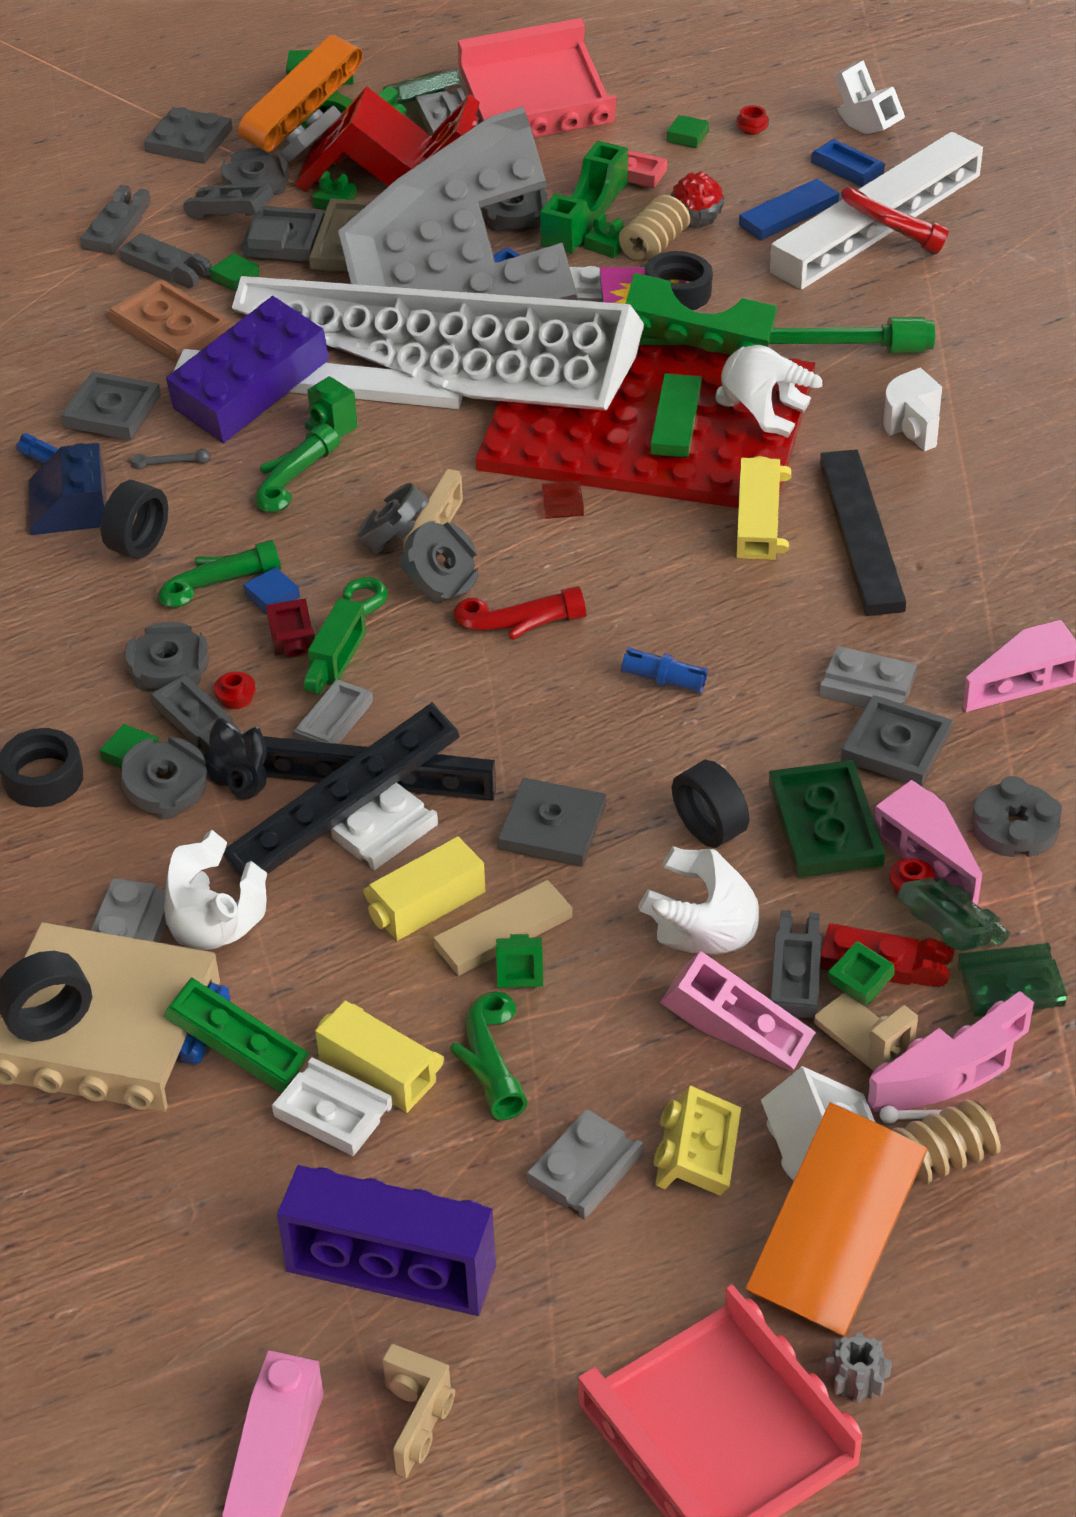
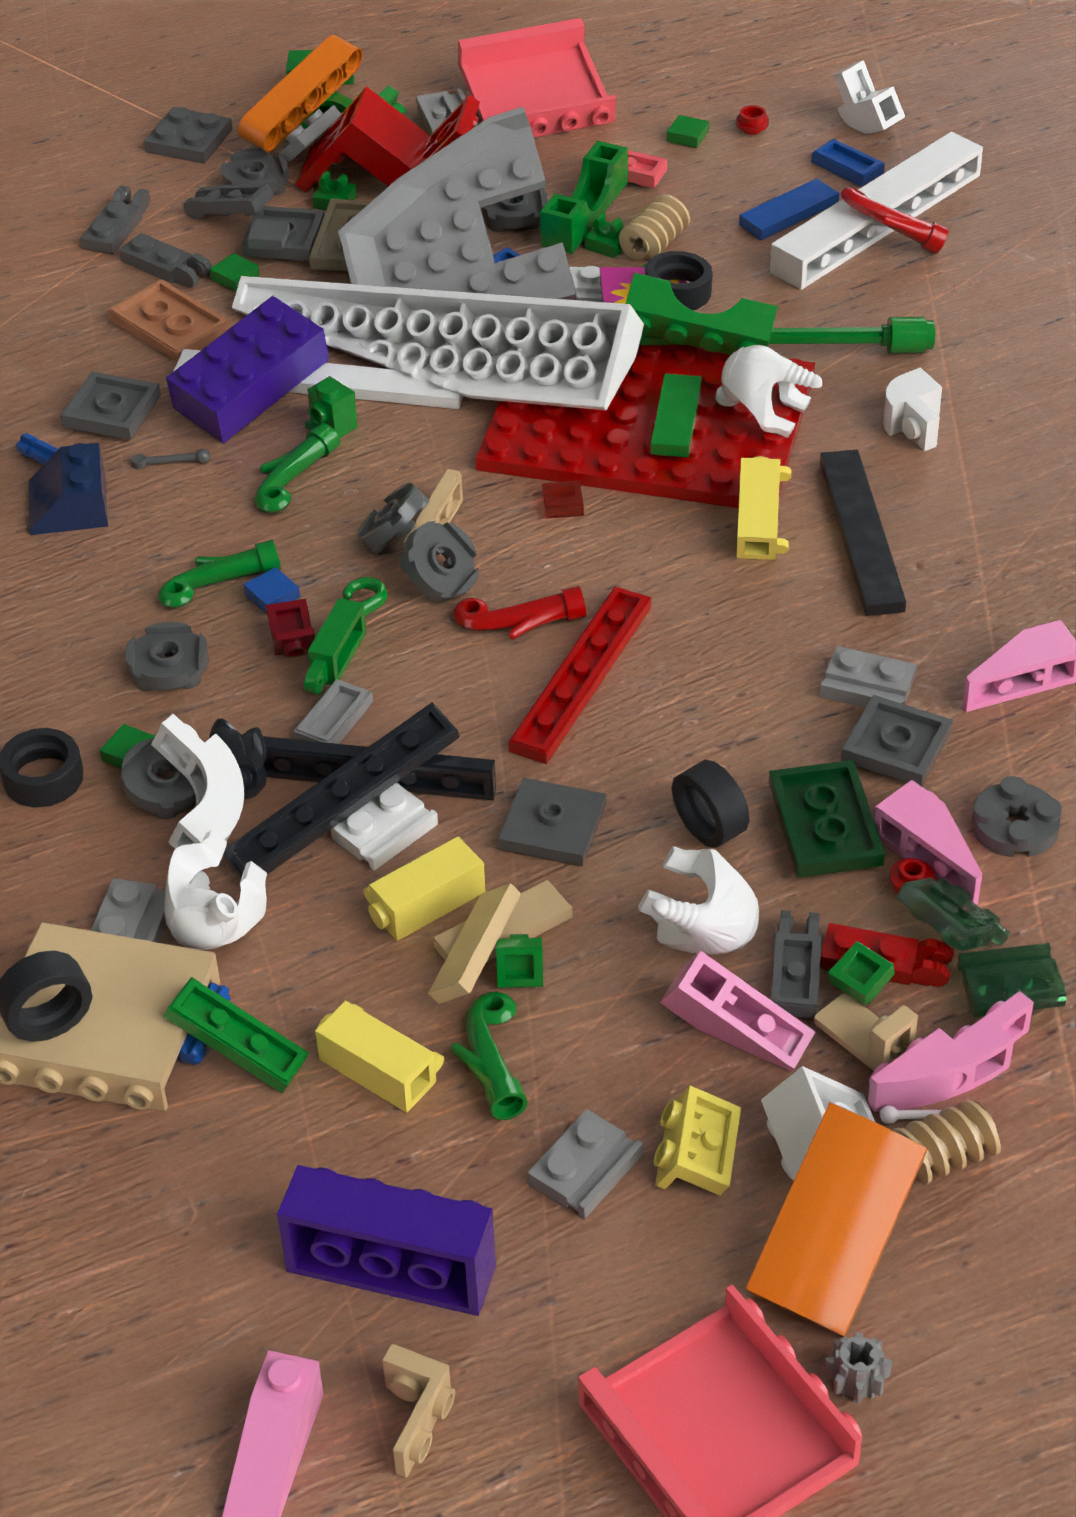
black tyre [100,479,169,559] -> none
dark grey hinge [150,675,243,752] -> none
red plate [214,672,256,710] -> none
white plate [272,1057,392,1156] -> none
clear green plate [383,70,460,104] -> none
blue pin [621,647,708,694] -> none
red piece [670,171,725,228] -> none
none -> white arch [151,714,244,871]
none -> tan tile [428,883,521,1004]
none -> red tile [508,586,651,764]

